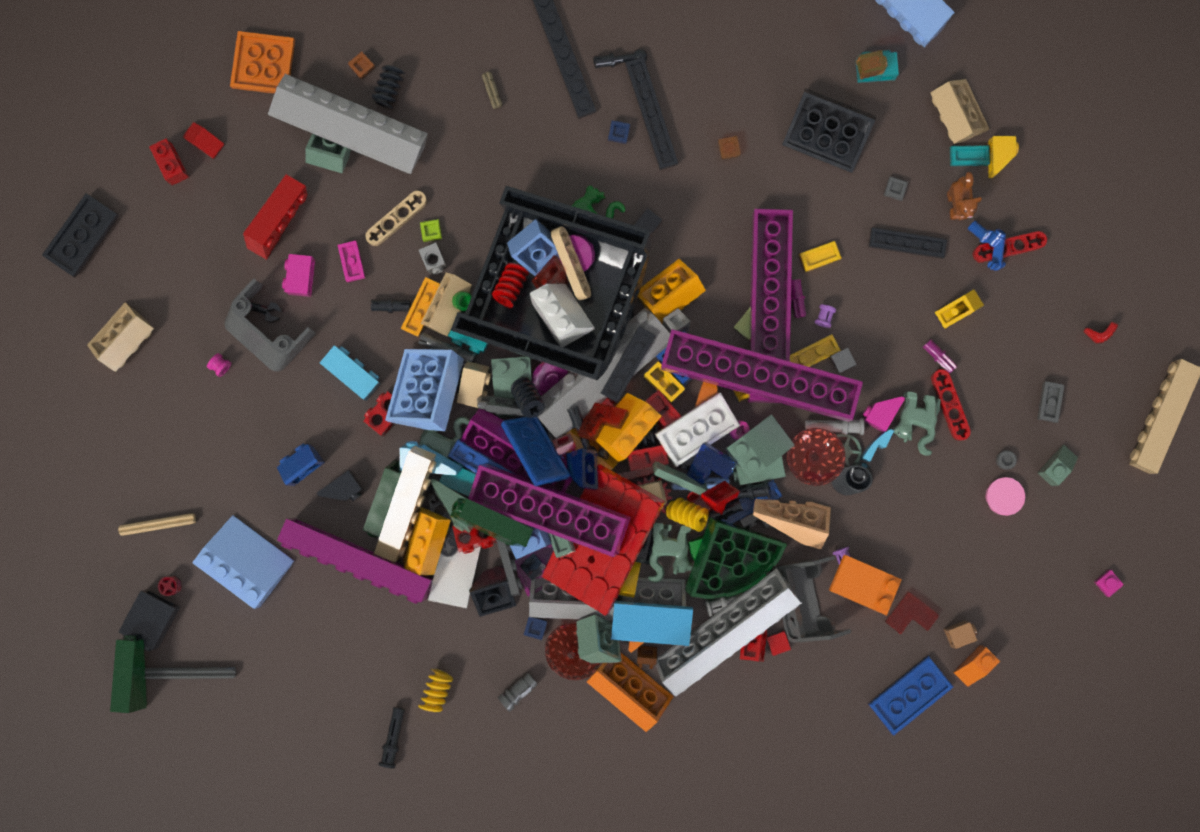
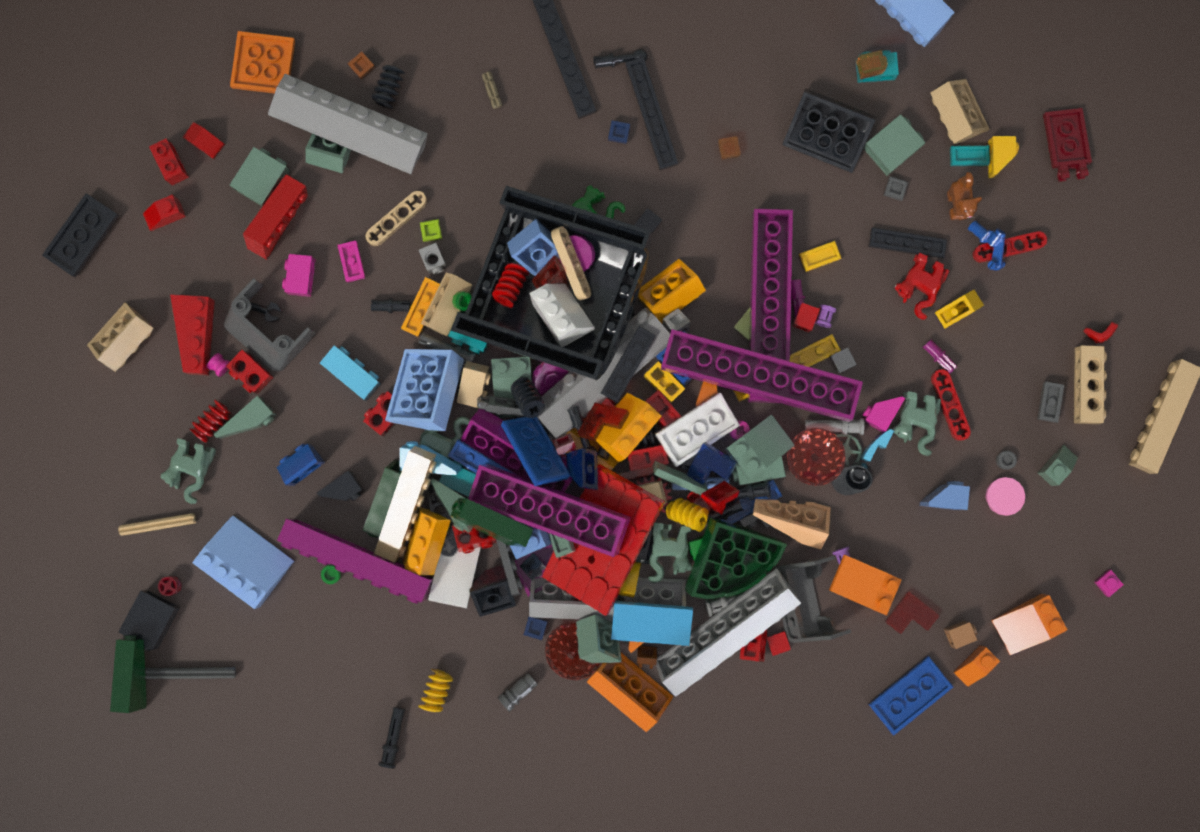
none -> red slope [143,195,186,231]
none -> sand green animal [161,438,216,504]
none -> red wedge [170,295,215,376]
none -> red piece [189,399,232,442]
none -> sand green slope [214,396,276,438]
none -> red brick [226,350,274,394]
none -> sand green brick [229,147,290,207]
none -> green tile [321,565,341,584]
none -> red panel [792,303,820,333]
none -> sand green brick [863,114,925,176]
none -> red animal [894,253,950,320]
none -> medium blue slope [919,481,970,510]
none -> slope [991,594,1068,655]
none -> dark red tile [1043,108,1092,182]
none -> tan brick [1074,346,1107,424]

